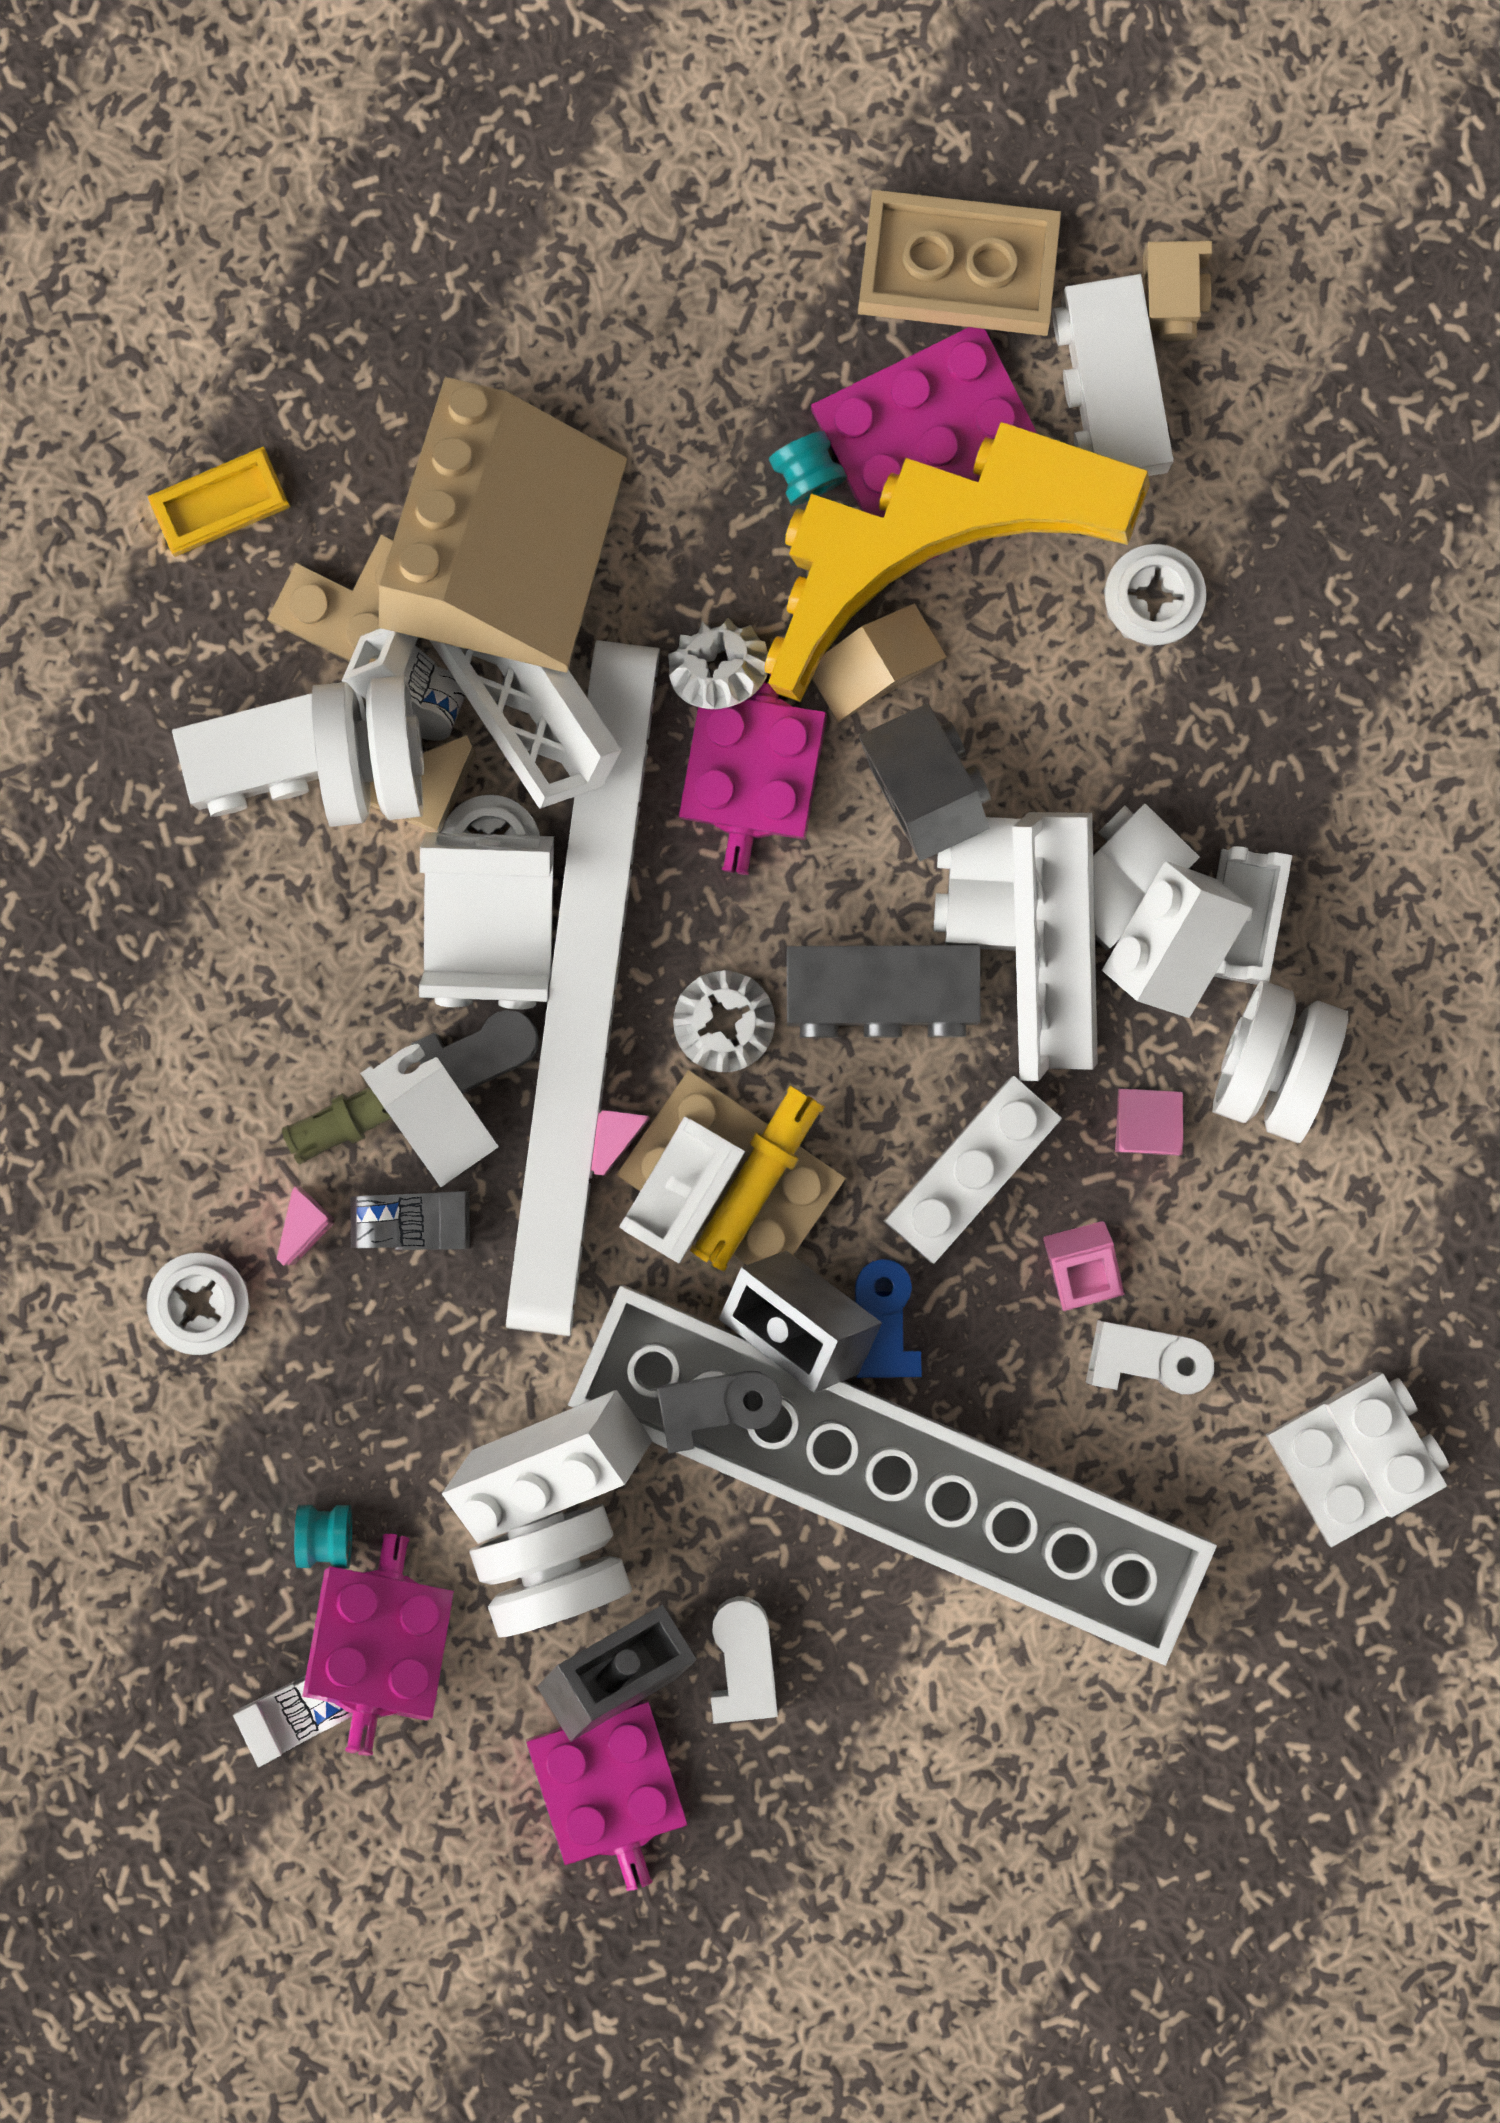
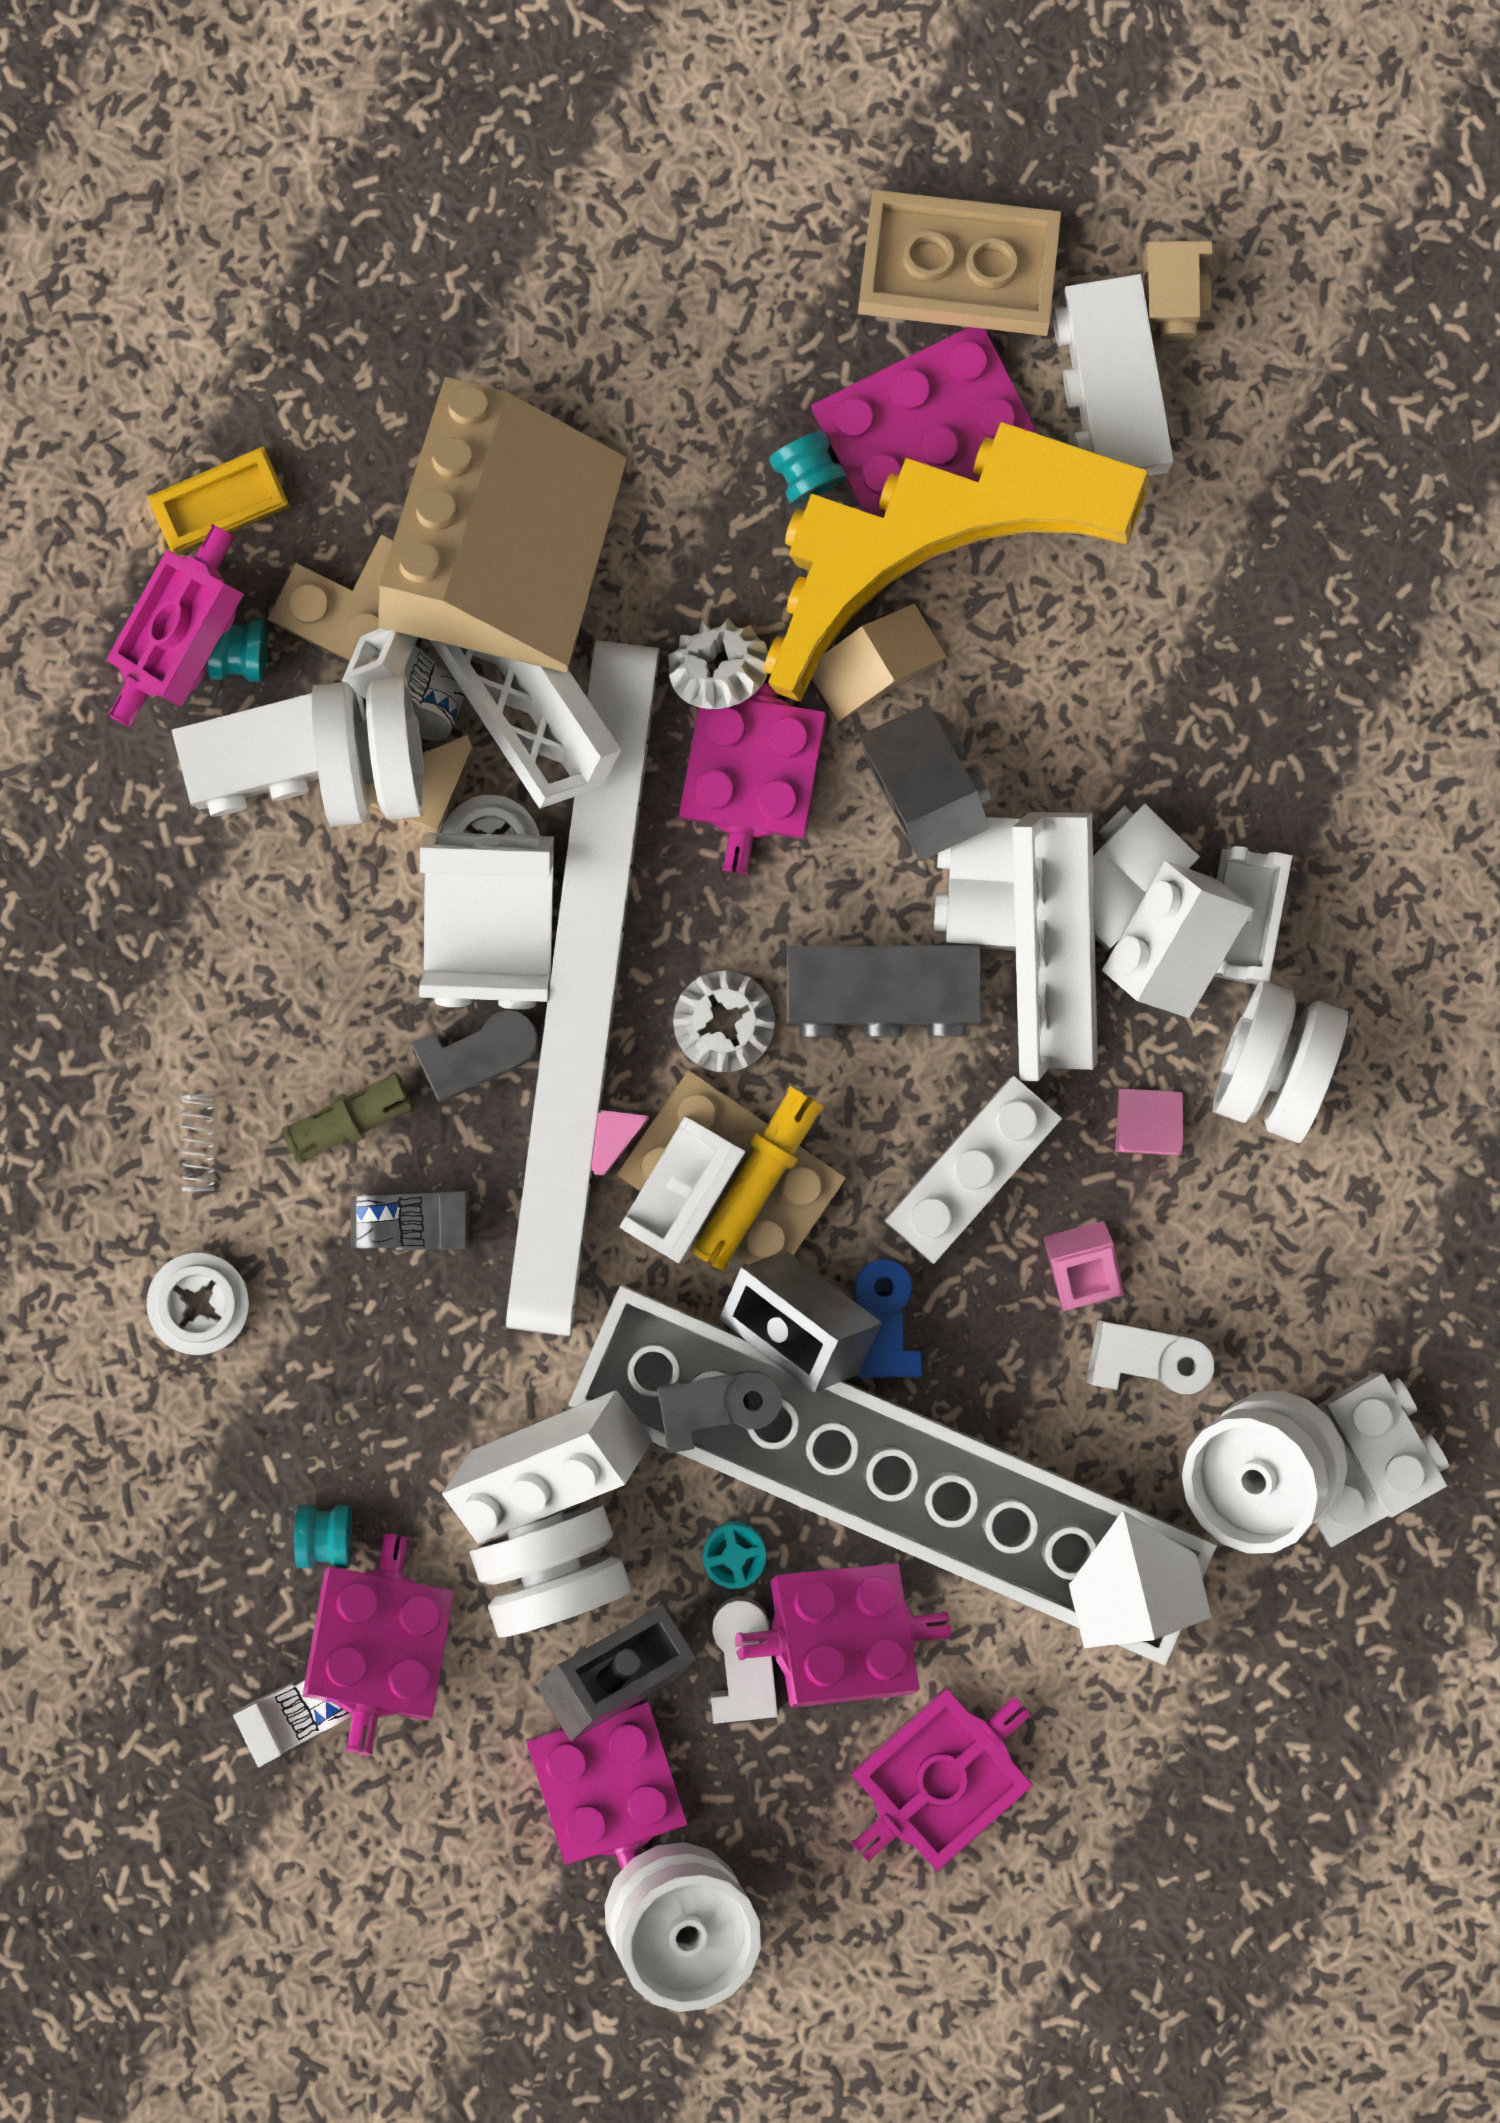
bright pink slope [277,1186,334,1266] -> none
white hinge [360,1044,499,1187] -> none
white gear [1104,544,1206,647] -> none
none -> dark pink plate [106,524,244,728]
none -> white piece [181,1095,215,1191]
none -> teal wheel [208,619,268,683]
none -> white wheel [605,1842,761,2012]
none -> teal wheel [703,1521,766,1589]
none -> dark pink plate [735,1563,951,1708]
none -> dark pink plate [851,1686,1033,1872]
none -> white slope [1068,1510,1212,1648]
none -> white wheel [1182,1390,1348,1554]

